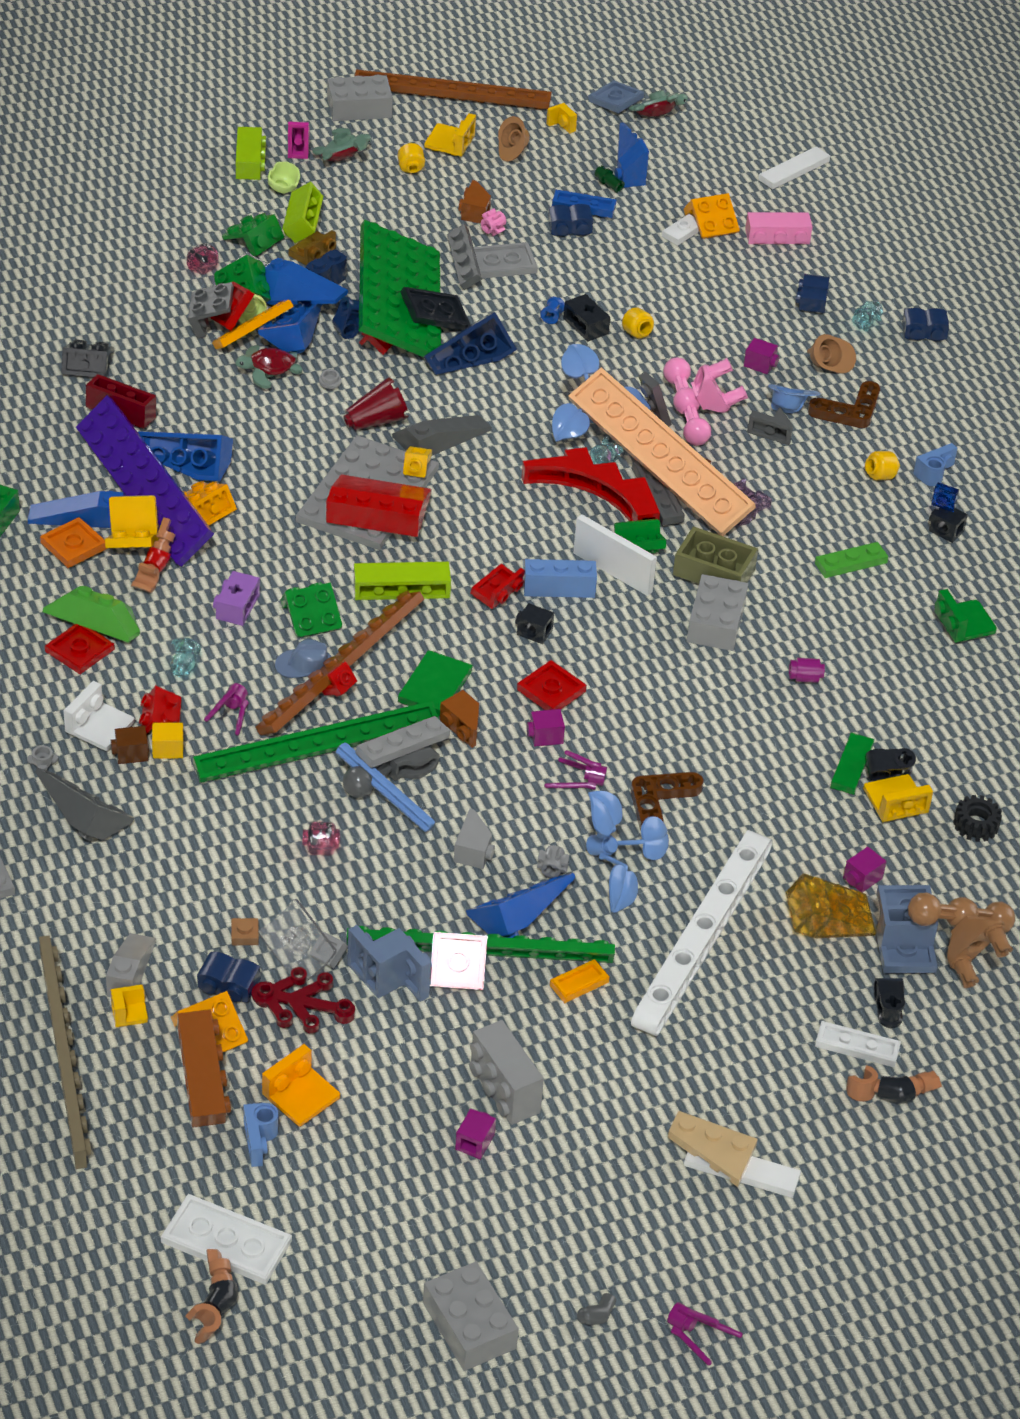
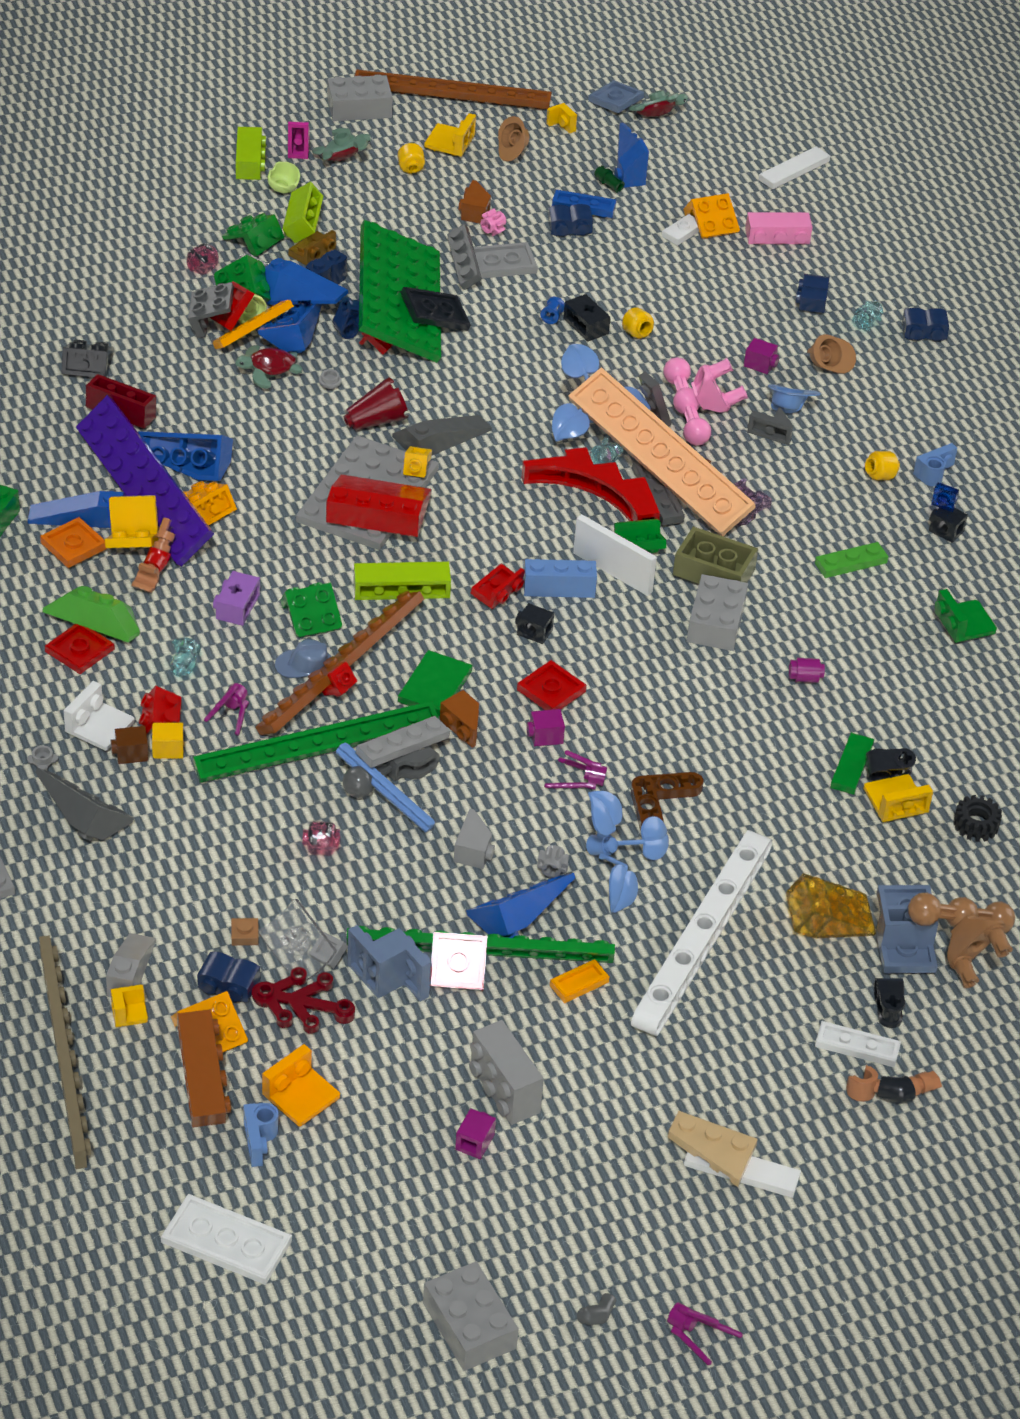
nougat piece [185,1249,238,1344] -> none
dark blue wedge [423,312,517,375] -> none
reddish brown beam [808,381,880,428] -> none
magenta brick [843,847,887,893] -> none

